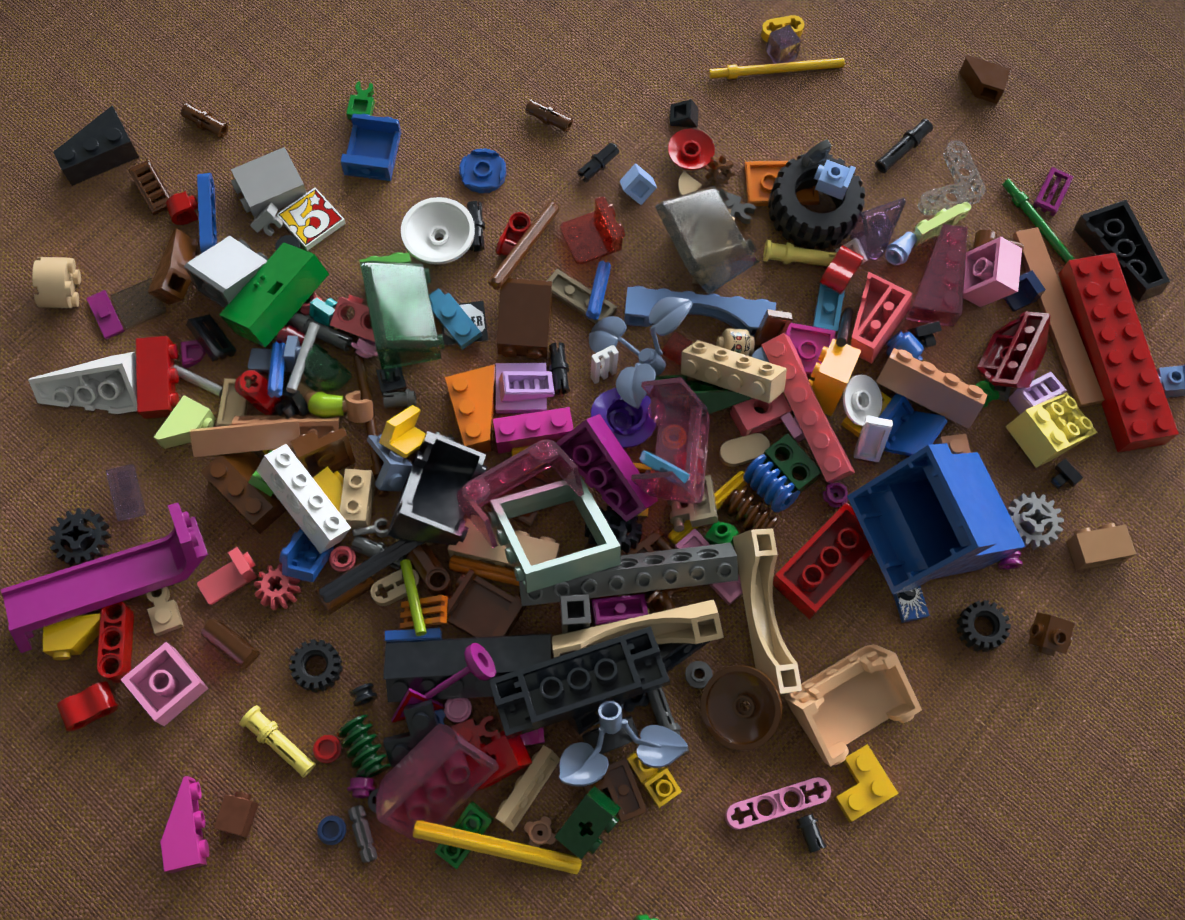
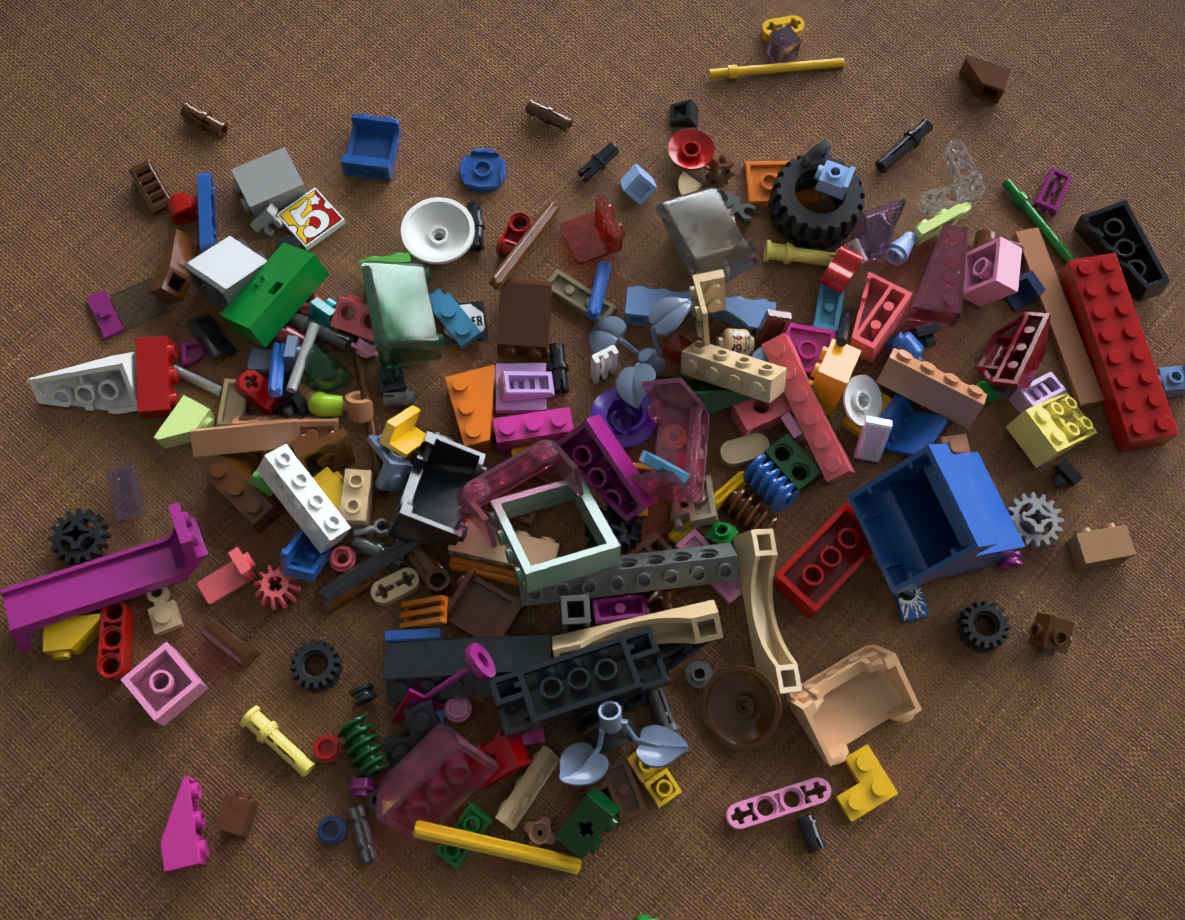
tan brick [32,257,81,308] -> none
black wedge [53,105,139,186] -> none
red axle [57,682,118,732] -> none
green plate [346,81,375,120] -> none
lime bar [400,559,427,636] -> none
red plate [447,716,498,756] -> none
magenta plate [823,483,848,508] -> none
none -> tan bracket [689,269,726,345]

